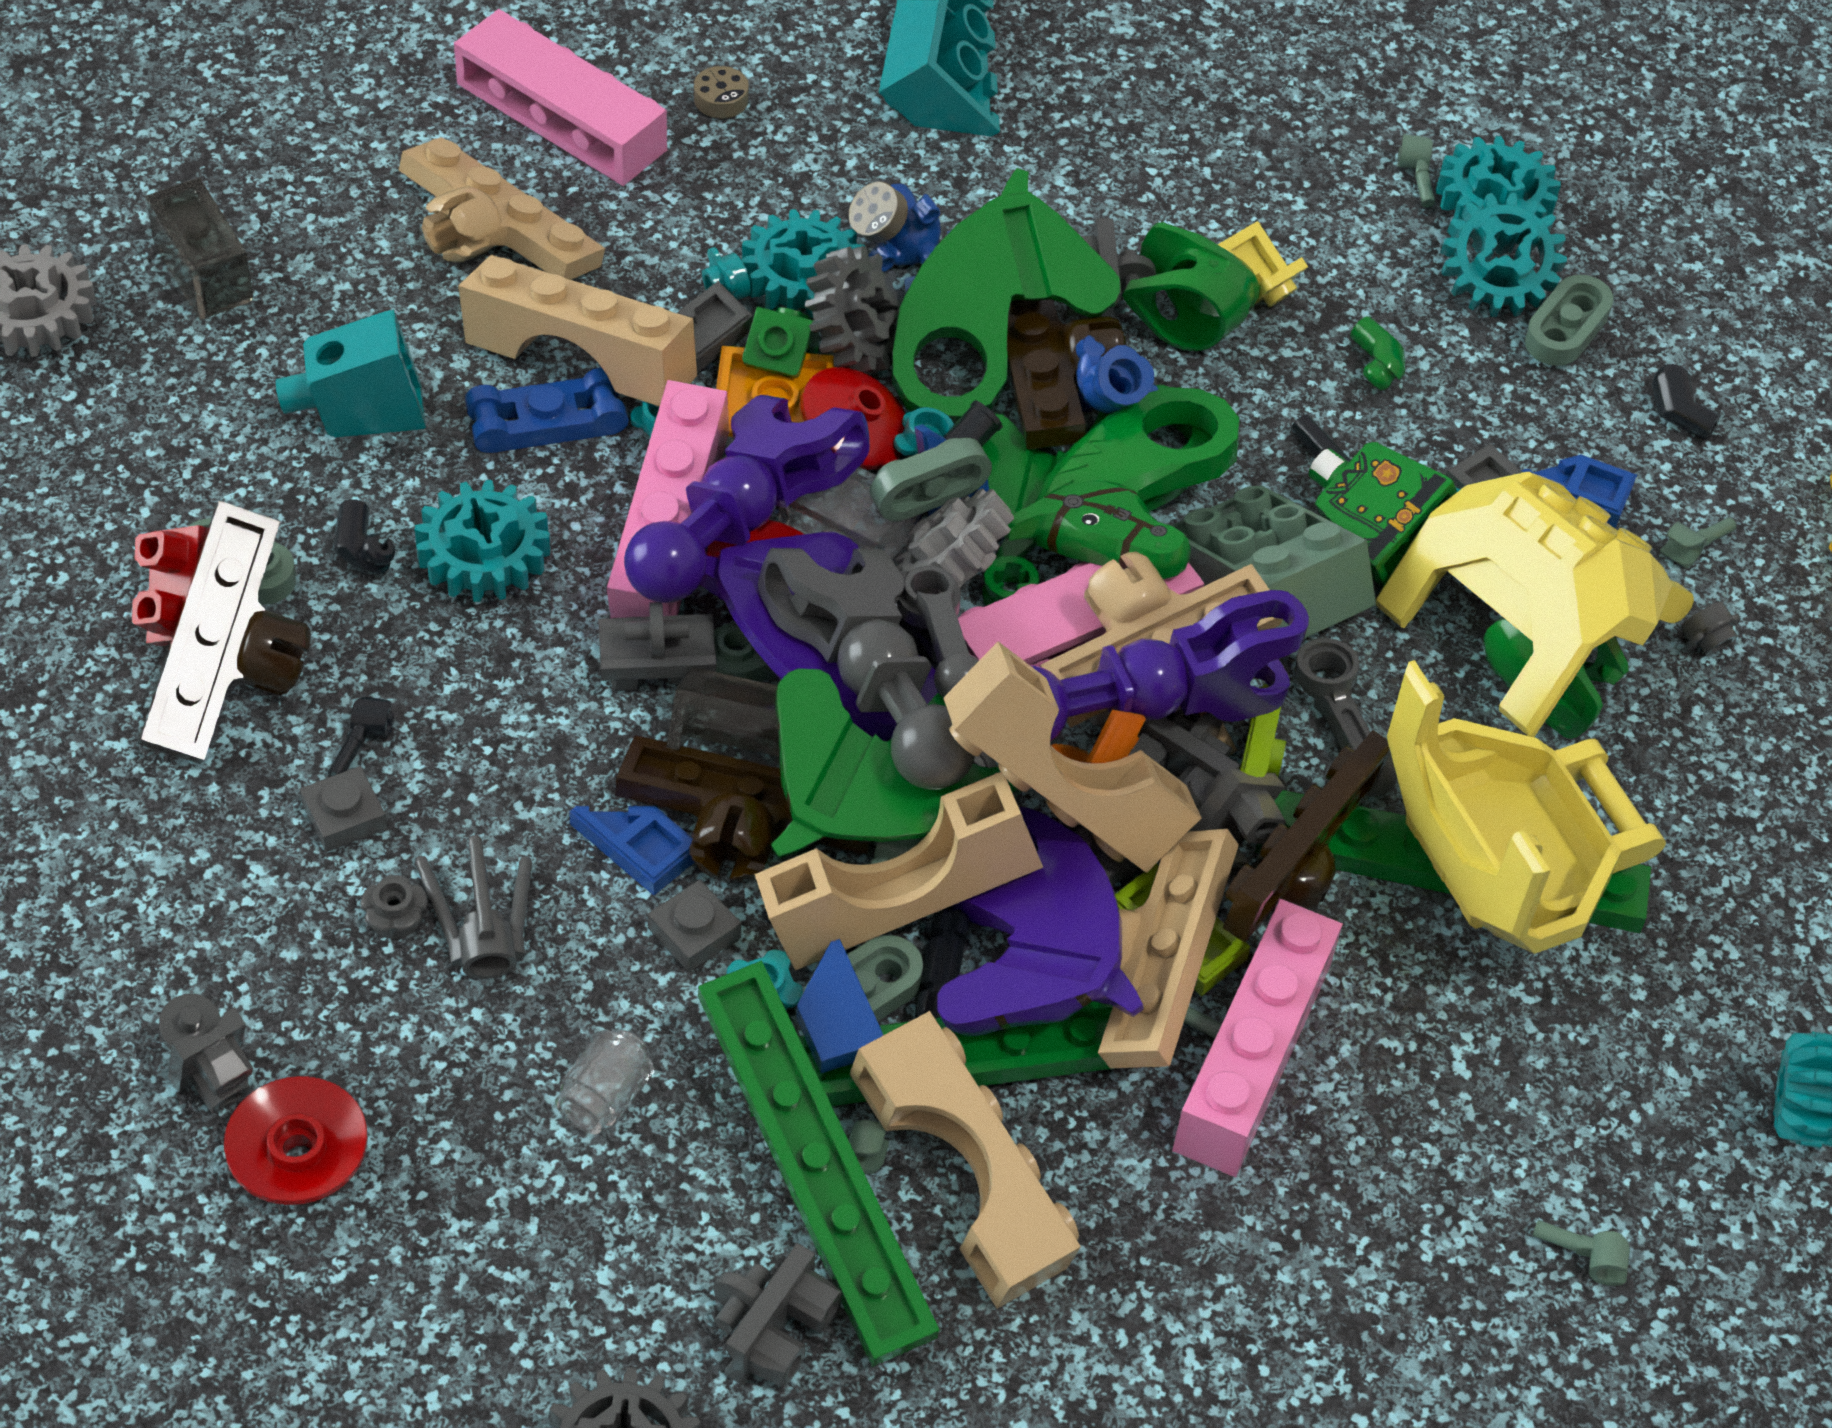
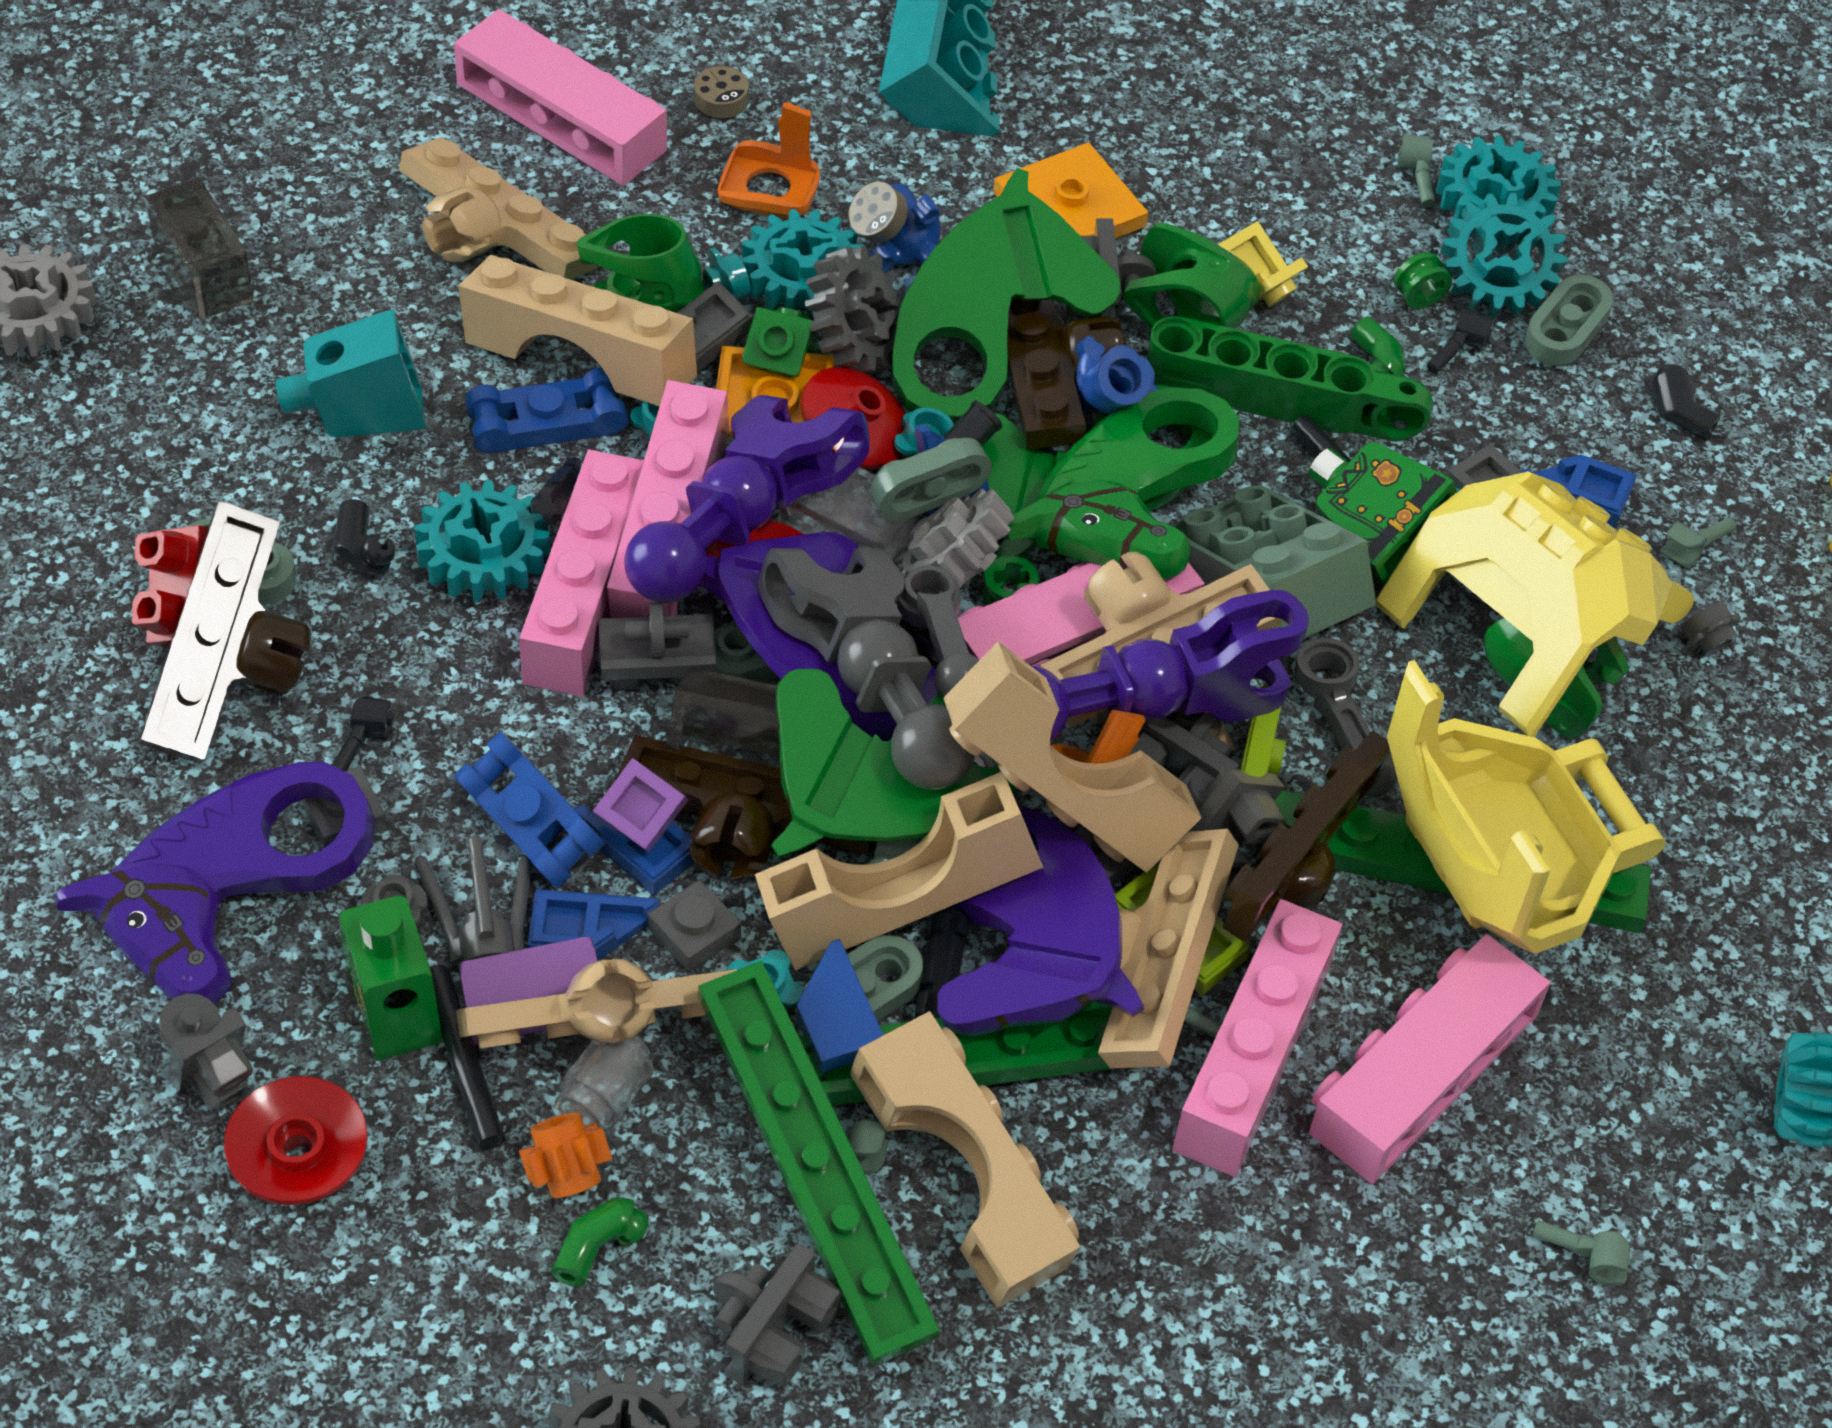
none -> dark purple animal [55,762,375,1005]
none -> green torso [338,895,443,1062]
none -> black bar [430,965,506,1150]
none -> blue plate [453,730,606,889]
none -> tan plate [456,959,737,1048]
none -> medium lavender slope [458,937,597,1045]
none -> bright pink brick [519,449,644,697]
none -> orange gear [519,1112,613,1198]
none -> blue tile [527,889,659,961]
none -> black axle [530,457,581,525]
none -> green arm [551,1197,648,1287]
none -> green helmet [576,214,705,313]
none -> medium lavender plate [593,758,688,853]
none -> orange piece [717,102,821,220]
none -> light orange plate [993,142,1149,239]
none -> green piece [1146,316,1433,442]
none -> bright pink brick [1309,933,1551,1185]
none -> green bush [1394,252,1452,309]
none -> black hand [1426,309,1495,374]

